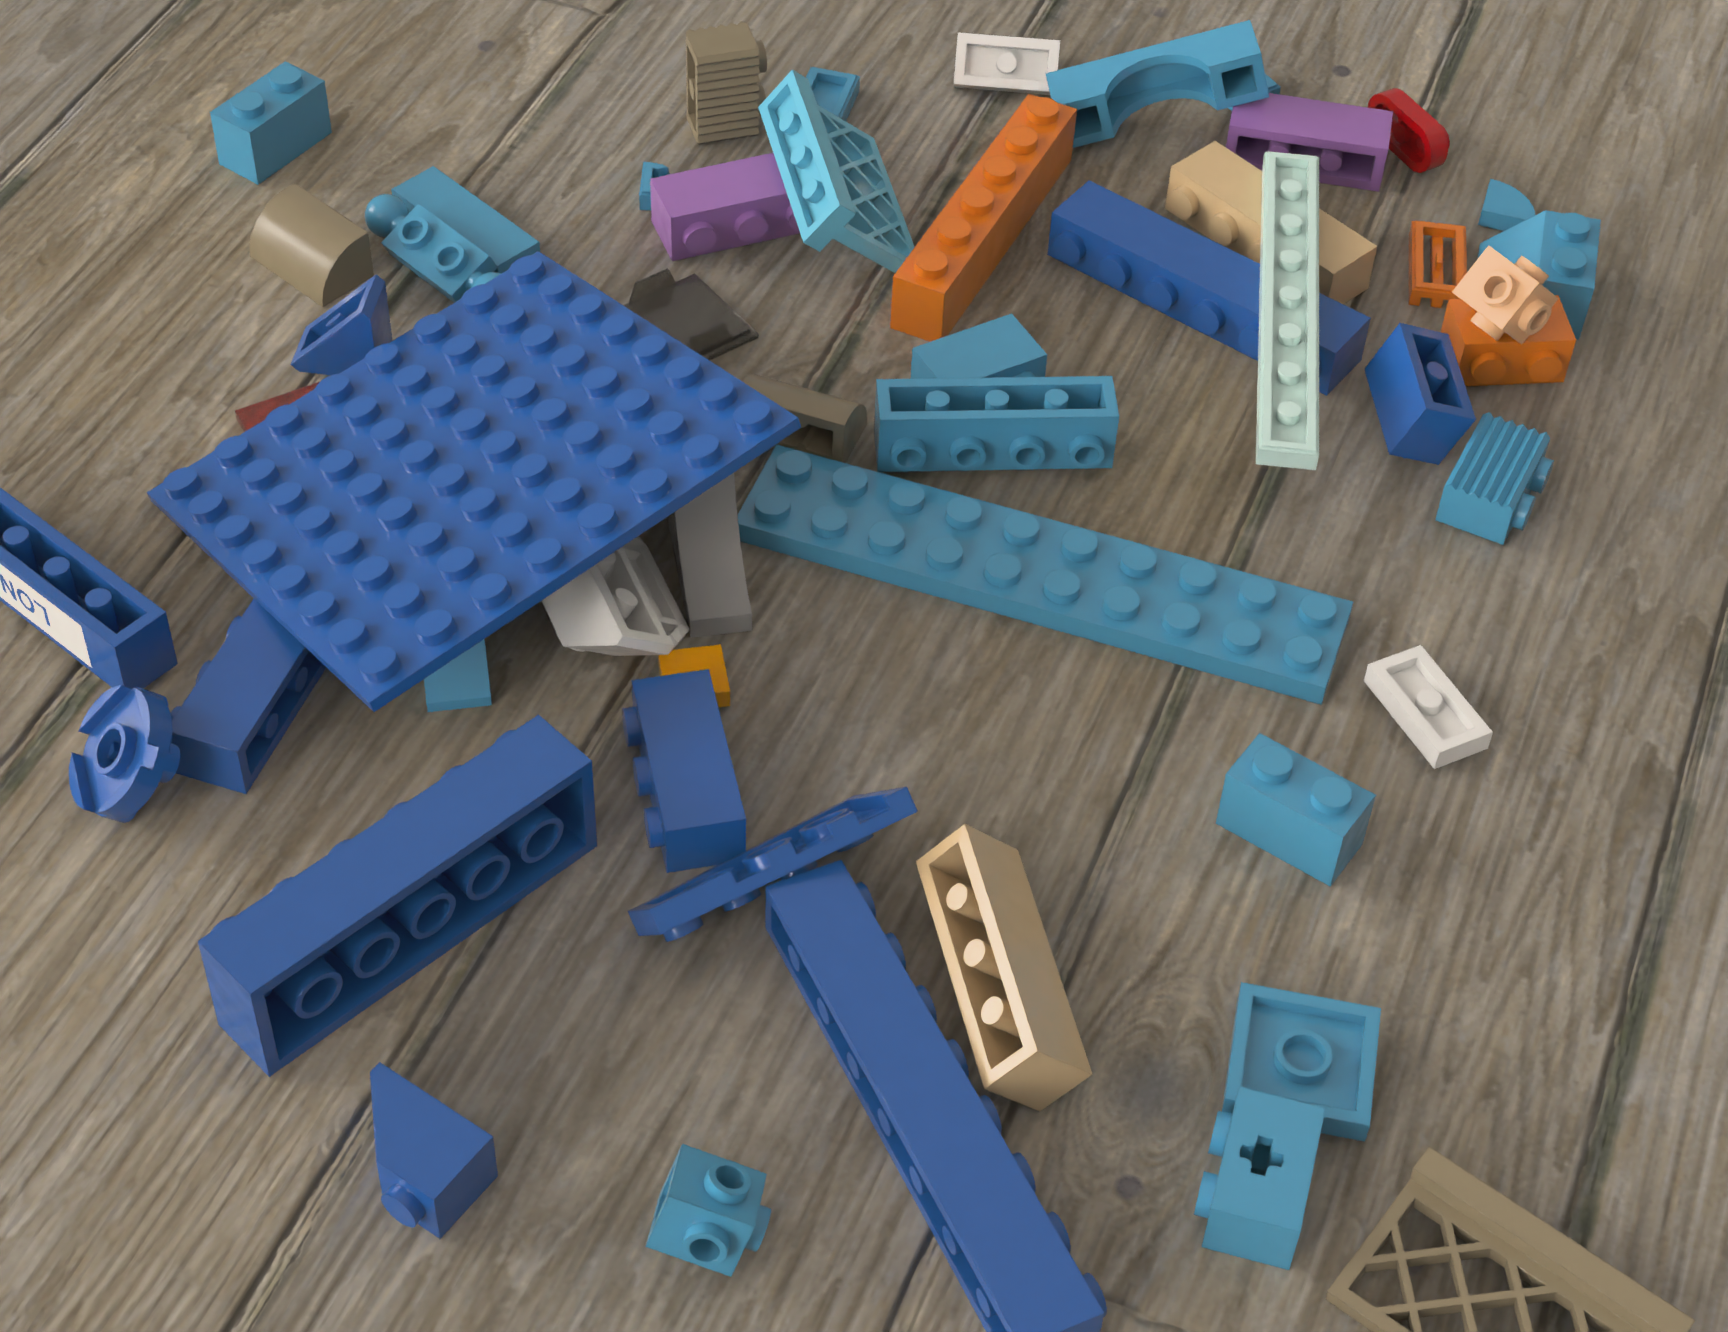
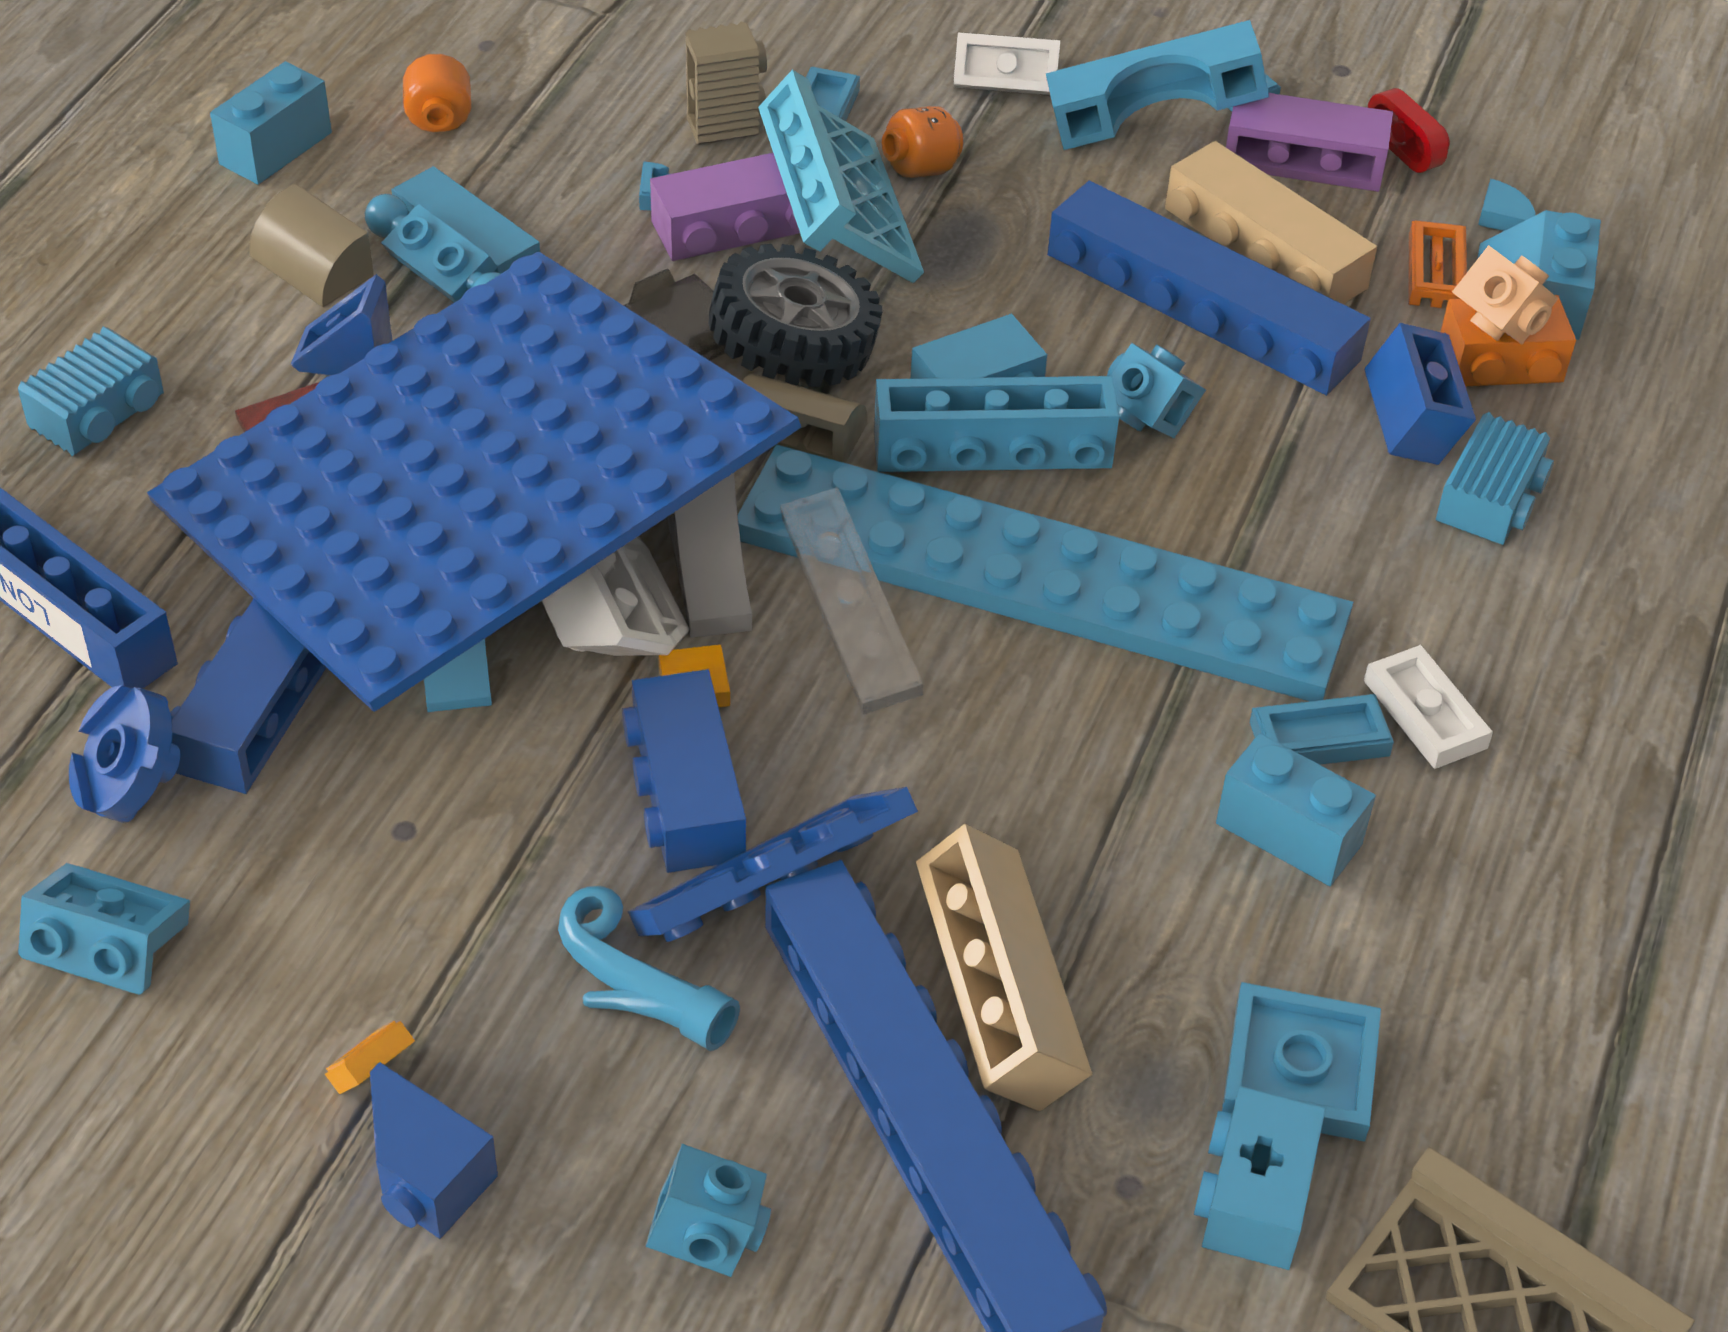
blue brick [198,714,597,1077] -> none
orange brick [890,94,1077,342] -> none
light aqua tile [1256,151,1319,470] -> none
none -> dark azure brick [18,326,164,456]
none -> dark azure bracket [18,863,190,995]
none -> light orange tile [325,1020,415,1094]
none -> orange head [403,54,472,132]
none -> dark azure plant [558,886,740,1051]
none -> black wheel [708,244,883,387]
none -> clear tile [780,487,923,715]
none -> orange head [882,106,963,178]
none -> dark azure brick [1107,343,1206,438]
none -> dark azure tile [1249,694,1394,765]

